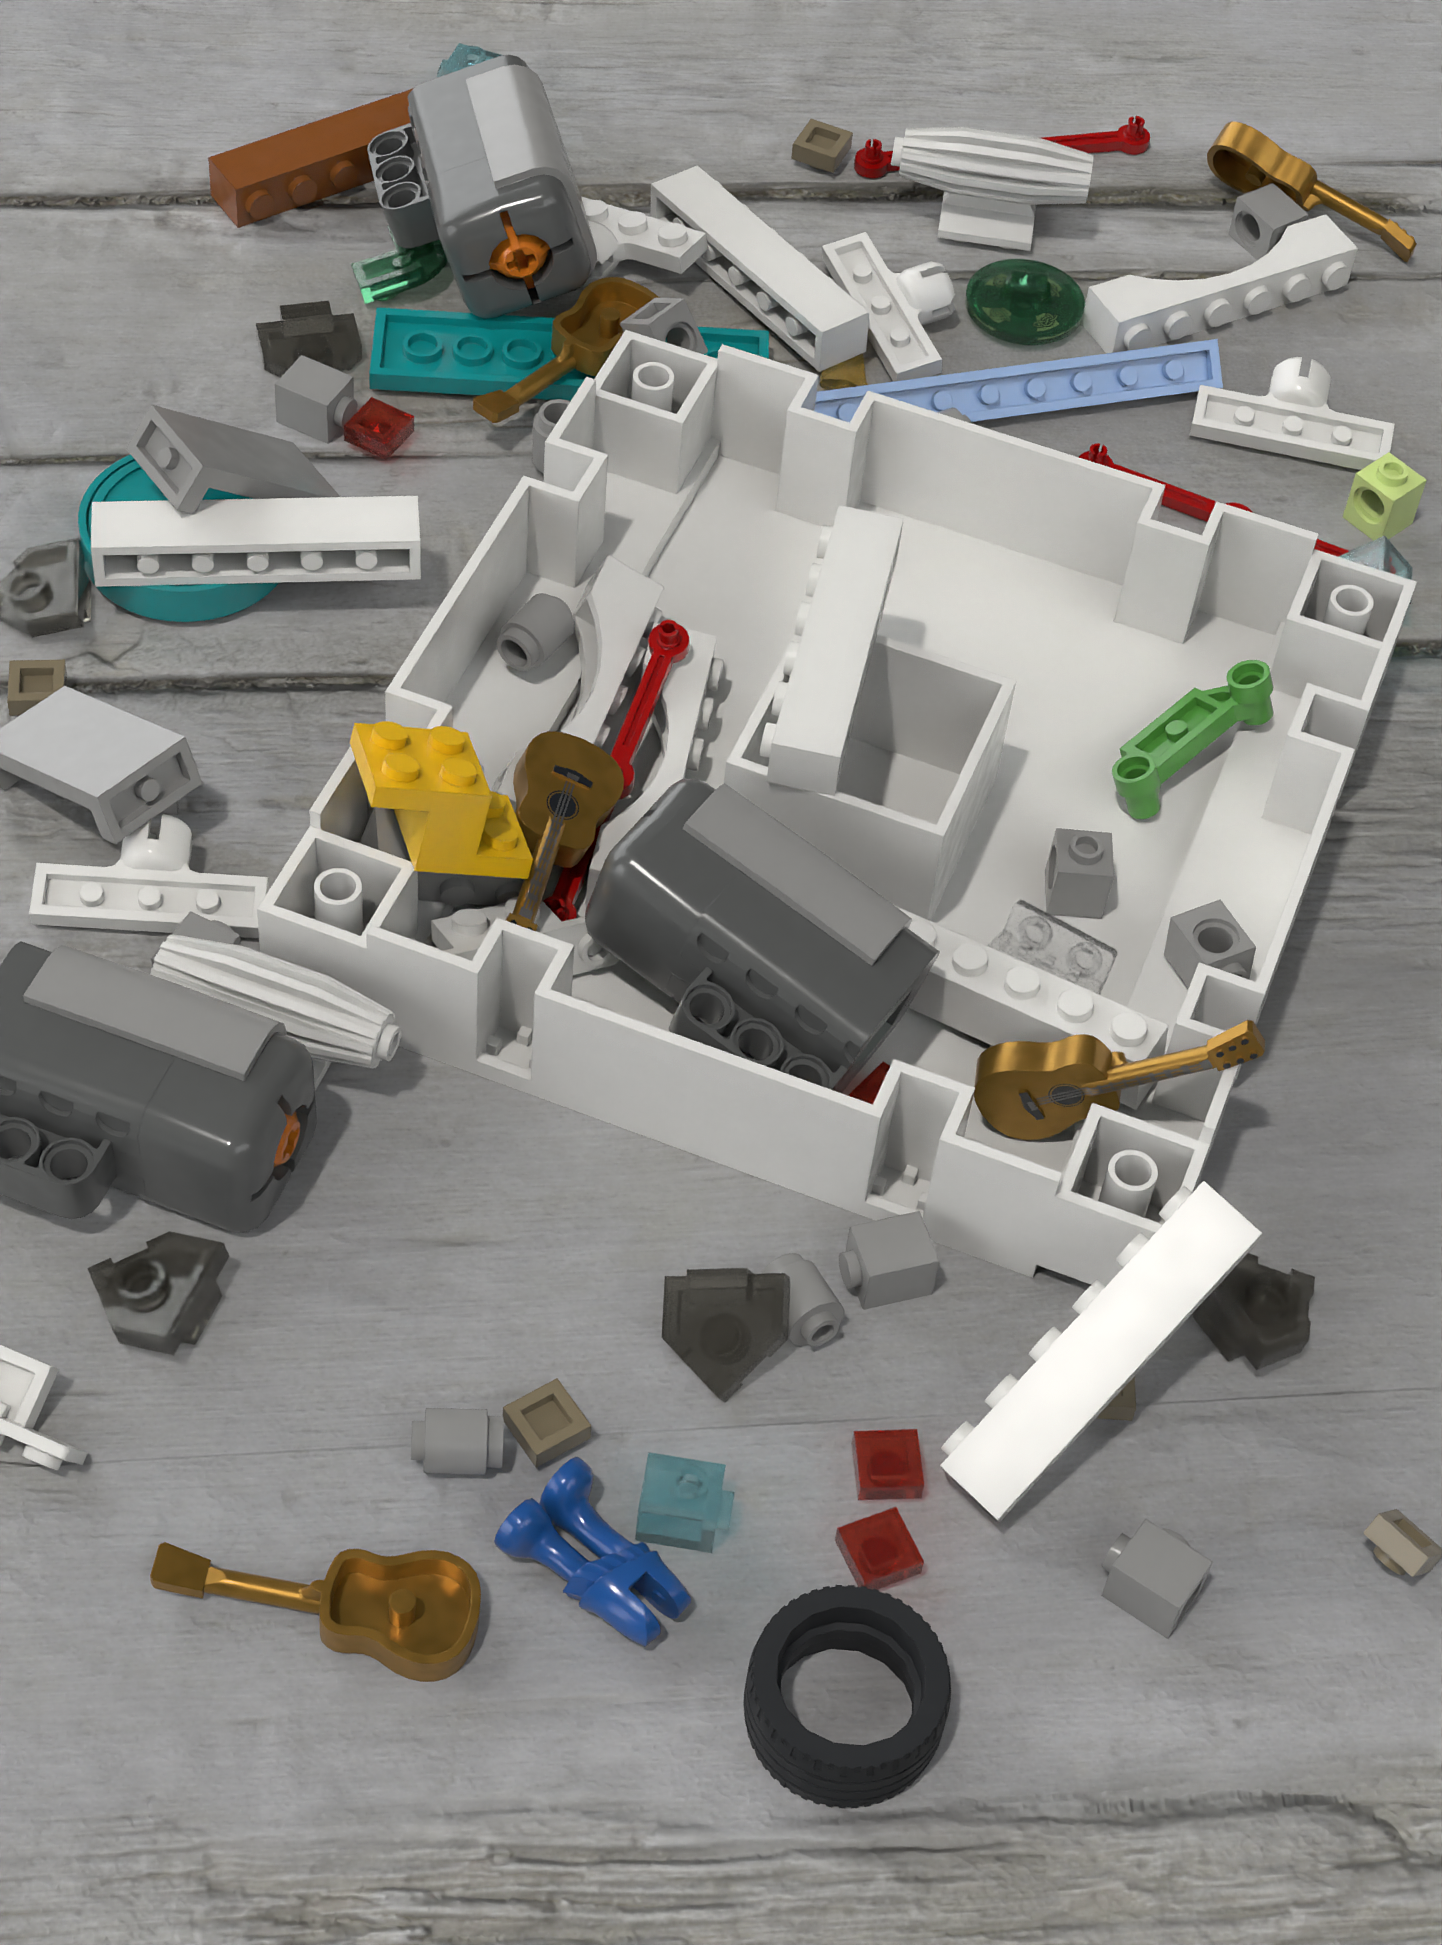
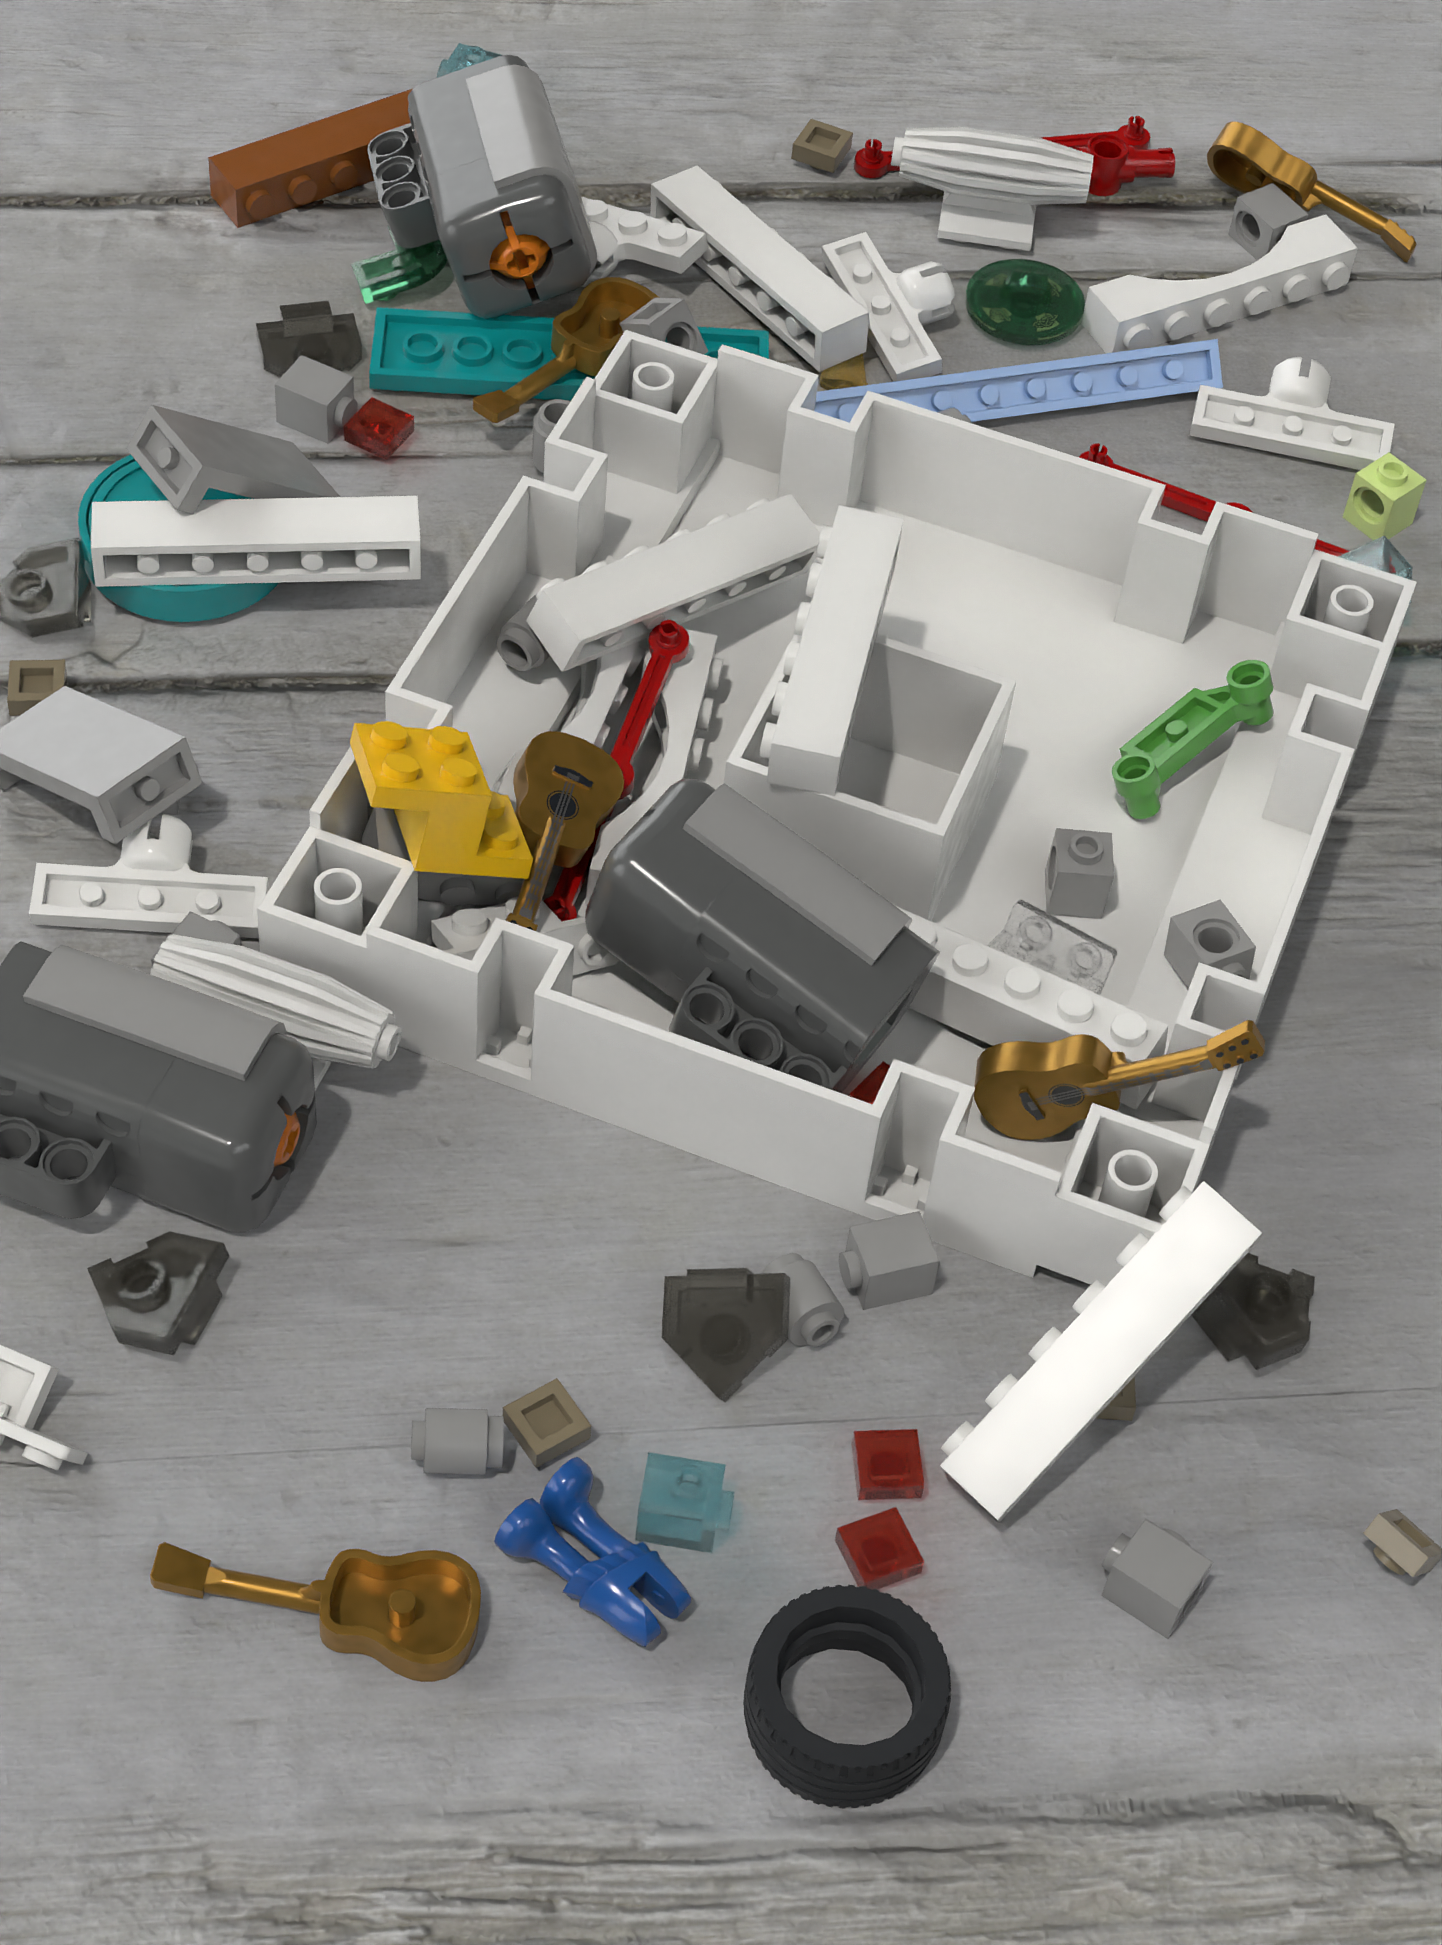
none -> white brick [526,493,821,672]
none -> red pin [1076,133,1176,197]

